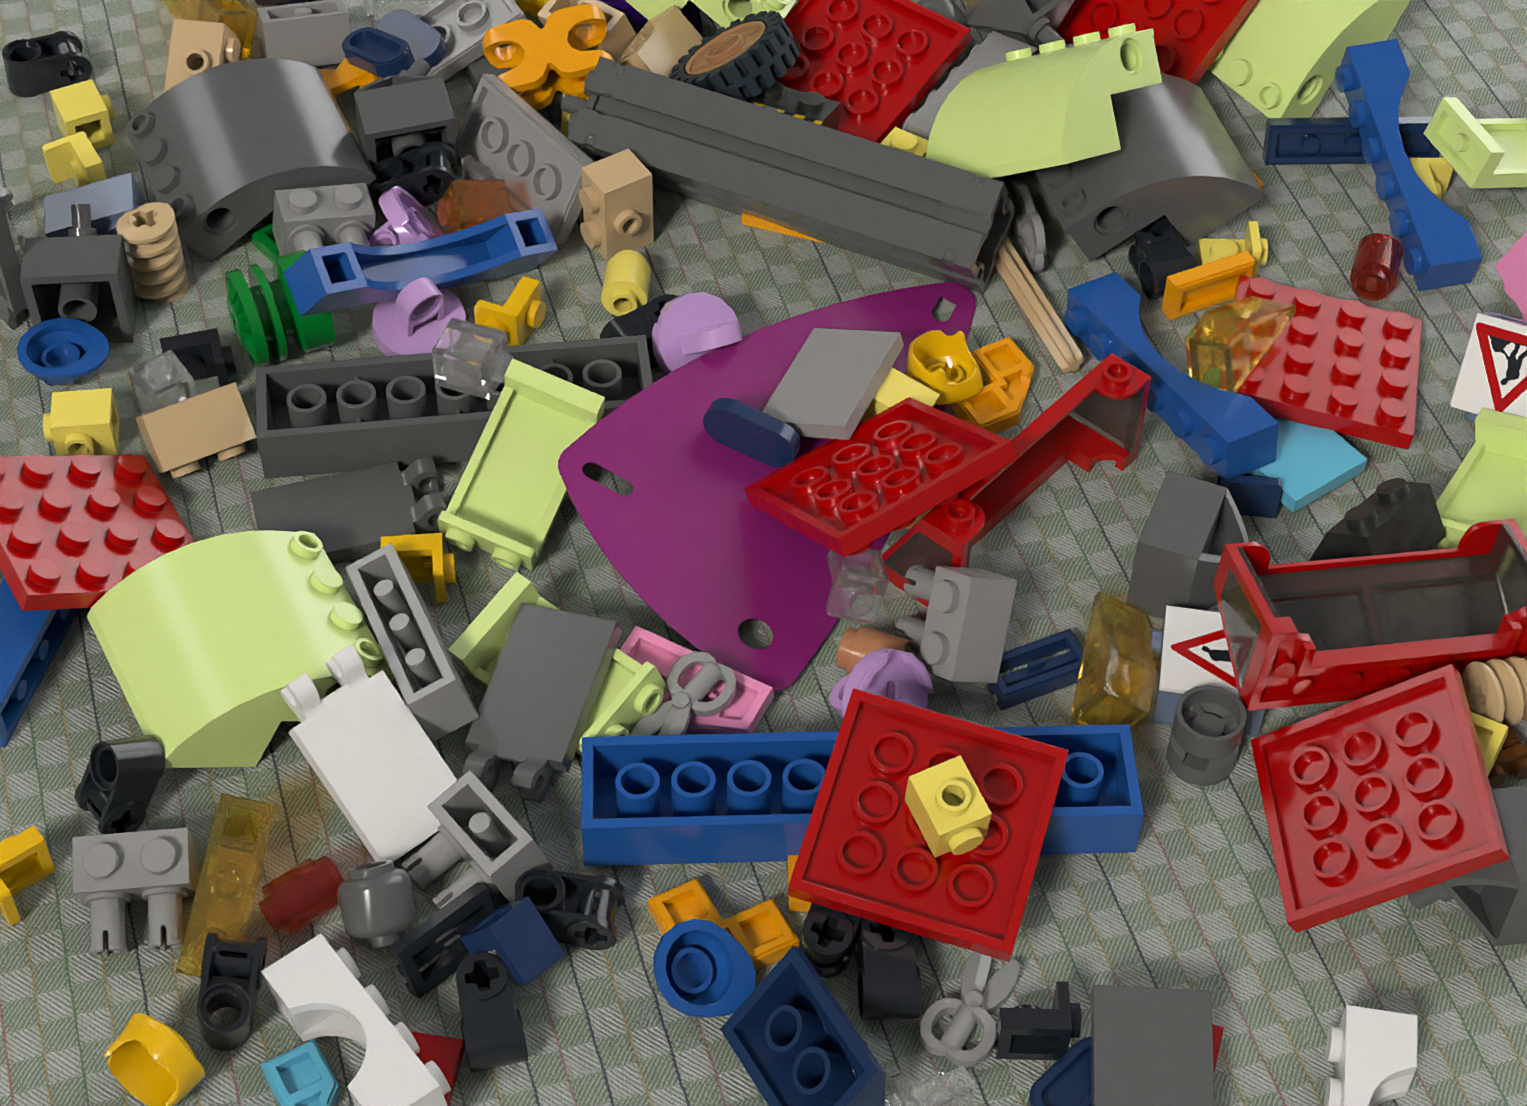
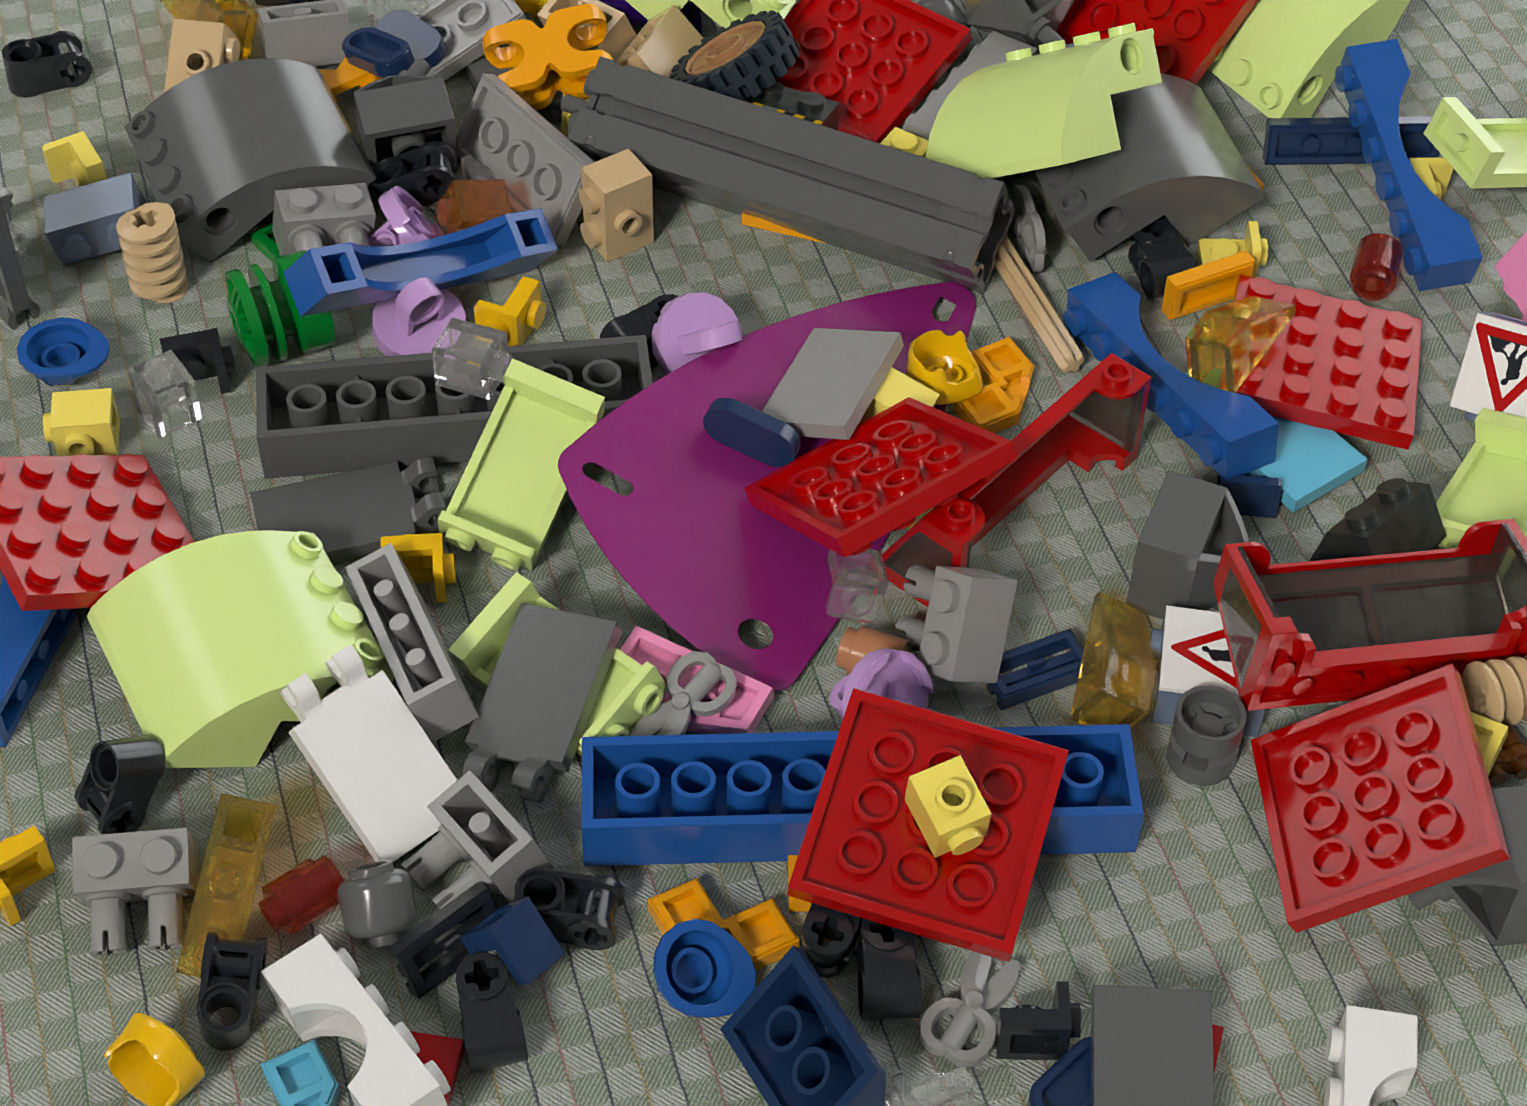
dark grey piece [20,204,138,343] -> none
light yellow brick [49,79,115,150] -> none
tan brick [135,382,257,478] -> none
light yellow brick [601,250,651,316] -> none

